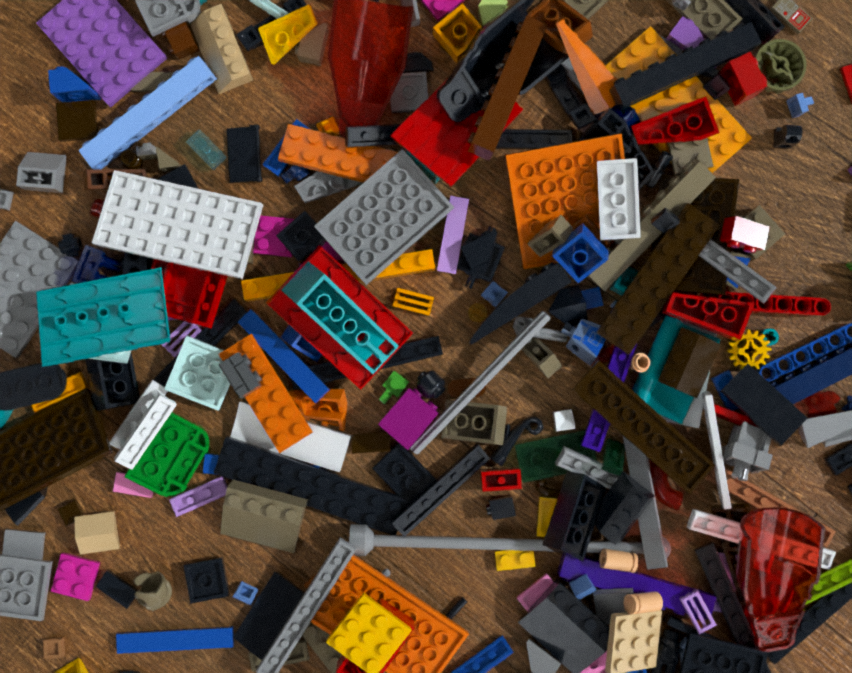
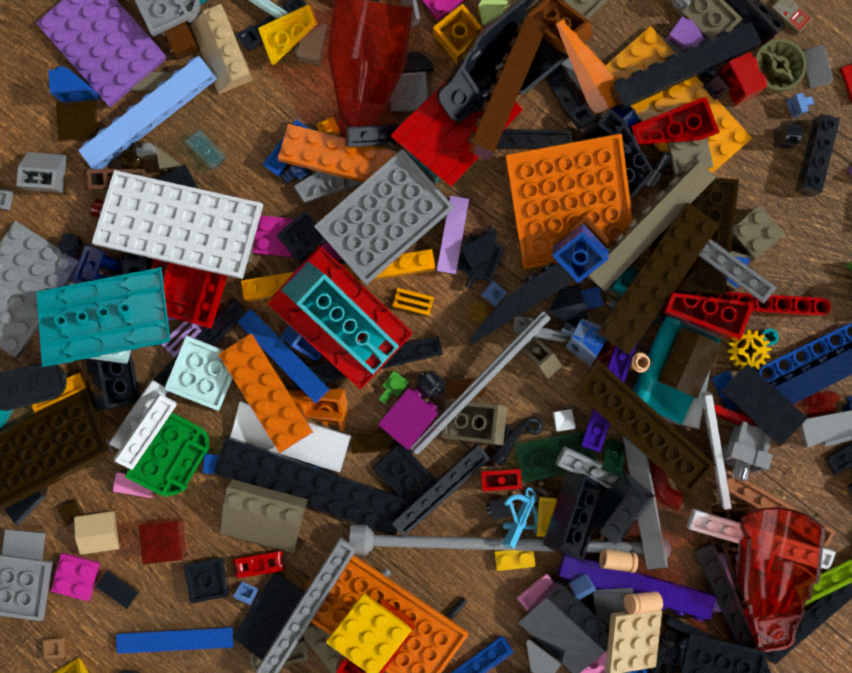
dark tan helmet [133,571,172,612] -> none
lavender tile [169,476,228,517] -> none
dark grey brick [219,352,262,399] -> none
black door [226,125,263,183] -> none
dark tan slope [527,215,574,257] -> none
white plate [597,158,641,240] -> none
black plate [651,207,680,234] -> none
lavender tile [679,589,716,635] -> none
brick [720,216,769,253] -> none
none -> clear red brick [139,518,187,565]
none -> red plate [233,550,285,578]
none -> medium azure piece [502,487,538,549]
none -> black brick [795,114,840,196]
none -> light grey slope [803,44,833,88]

